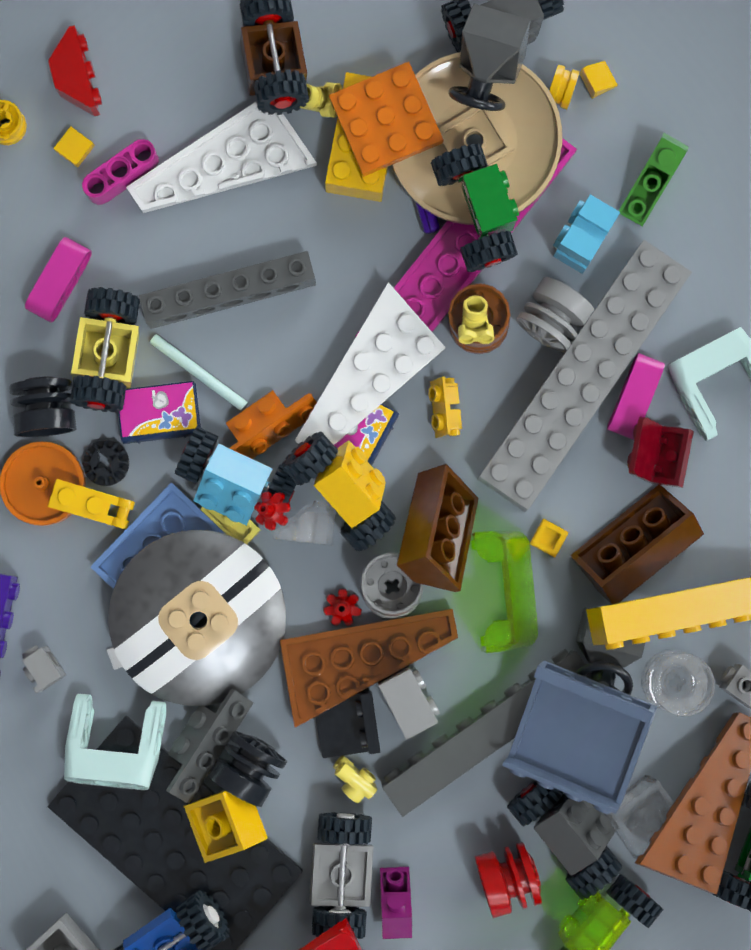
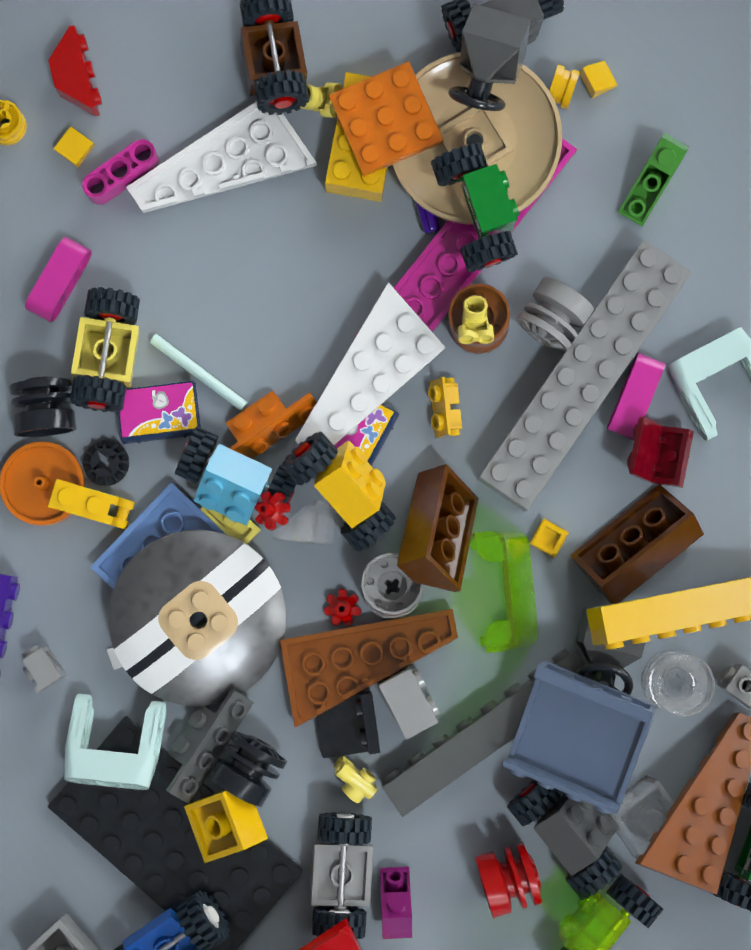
dark grey brick [139,251,316,329] -> none
medium azure brick [553,194,620,274] -> none

